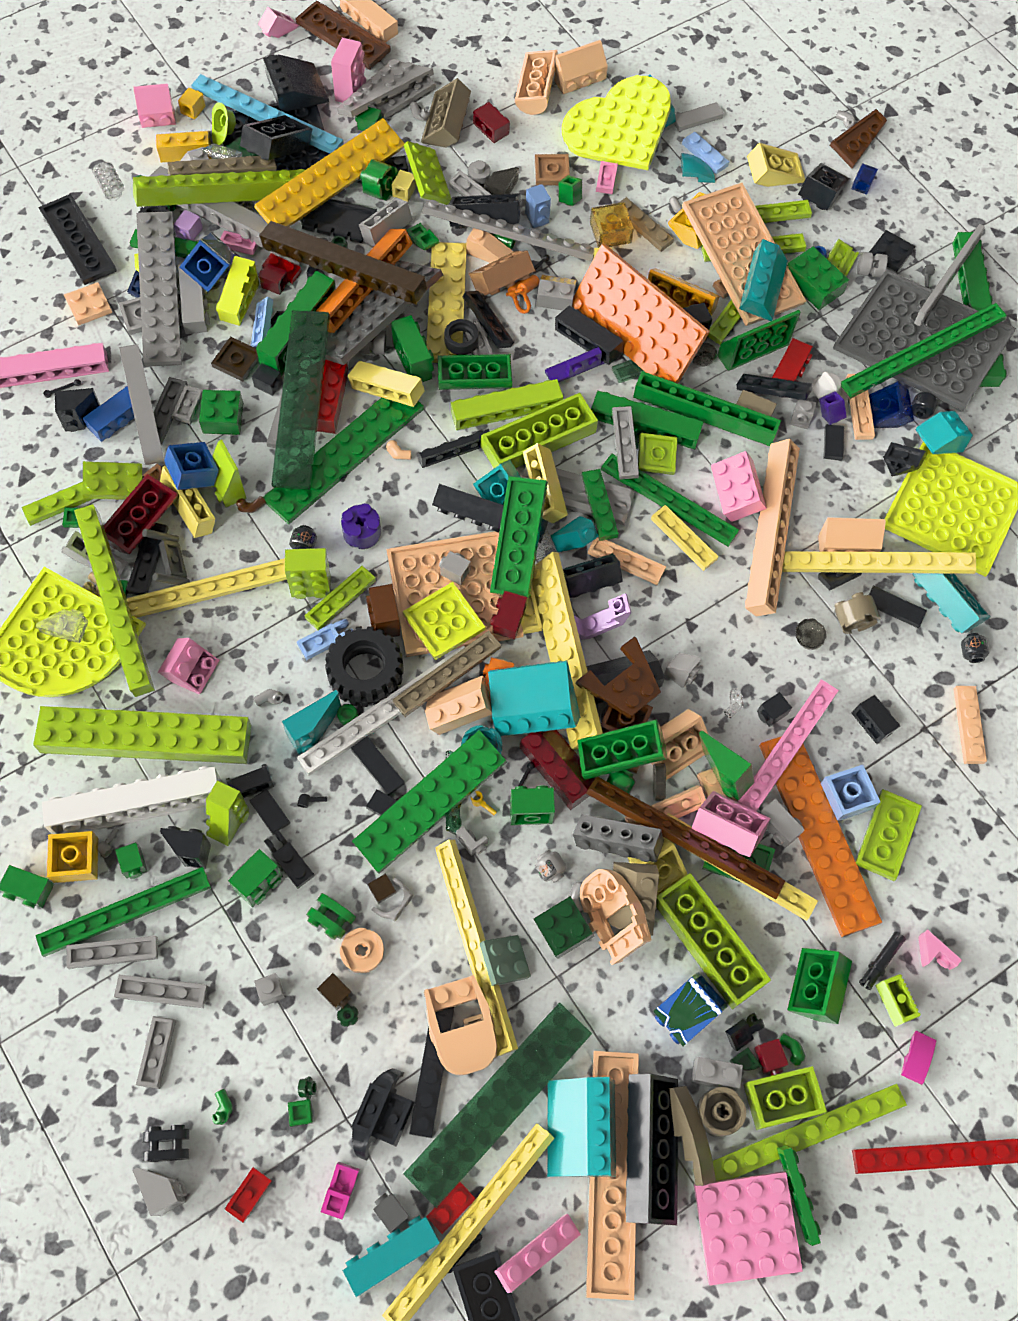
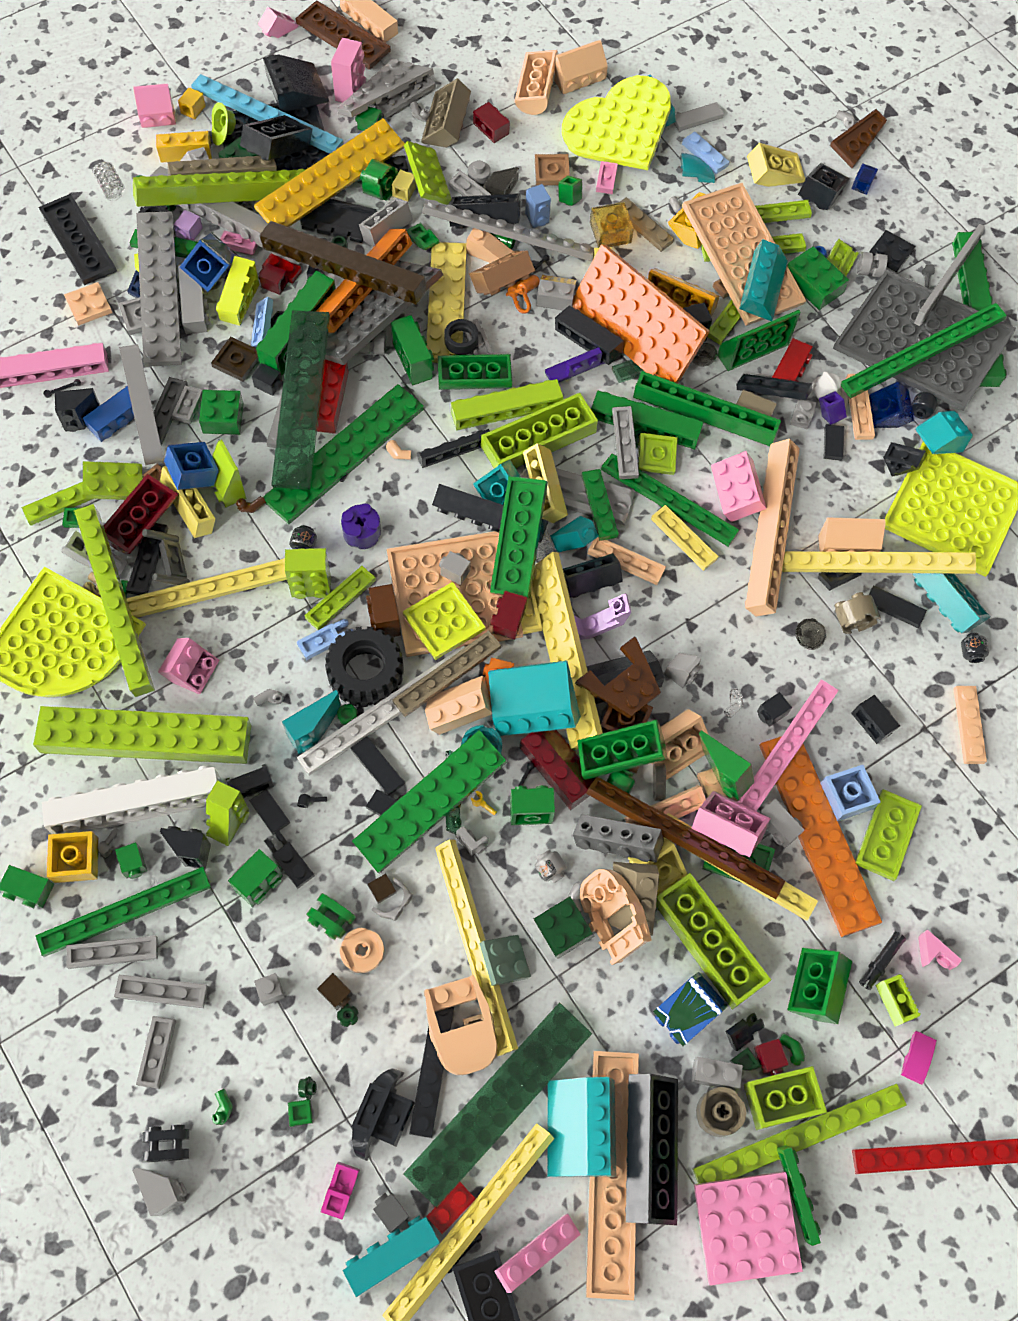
clear slope [36,609,89,643] -> none
clear slope [202,144,242,159] -> none
red plate [224,1167,272,1223] -> none
light yellow brick [348,361,425,407] -> none
black plate [462,291,514,348] -> none
dark tan slope [669,1086,716,1186] -> none

